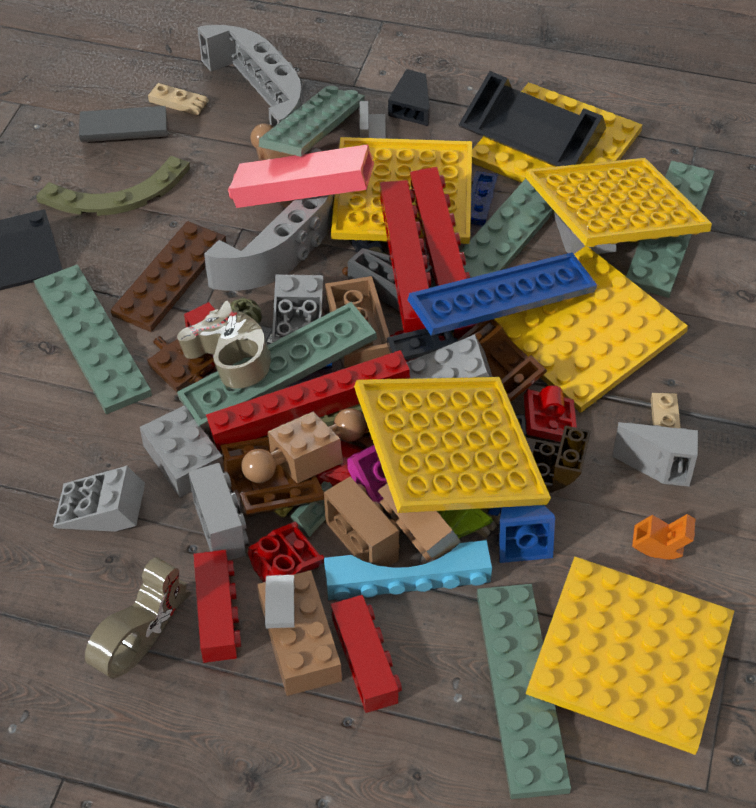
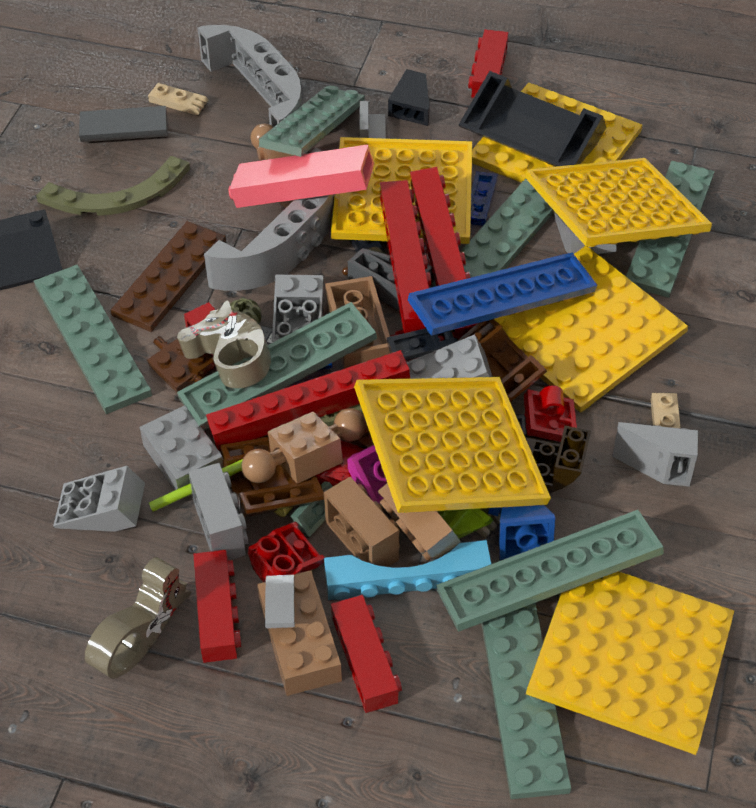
orange brick [632,514,695,560] -> none
none -> lime bar [149,459,243,512]
none -> sand green plate [437,510,664,632]
none -> red brick [468,29,509,98]

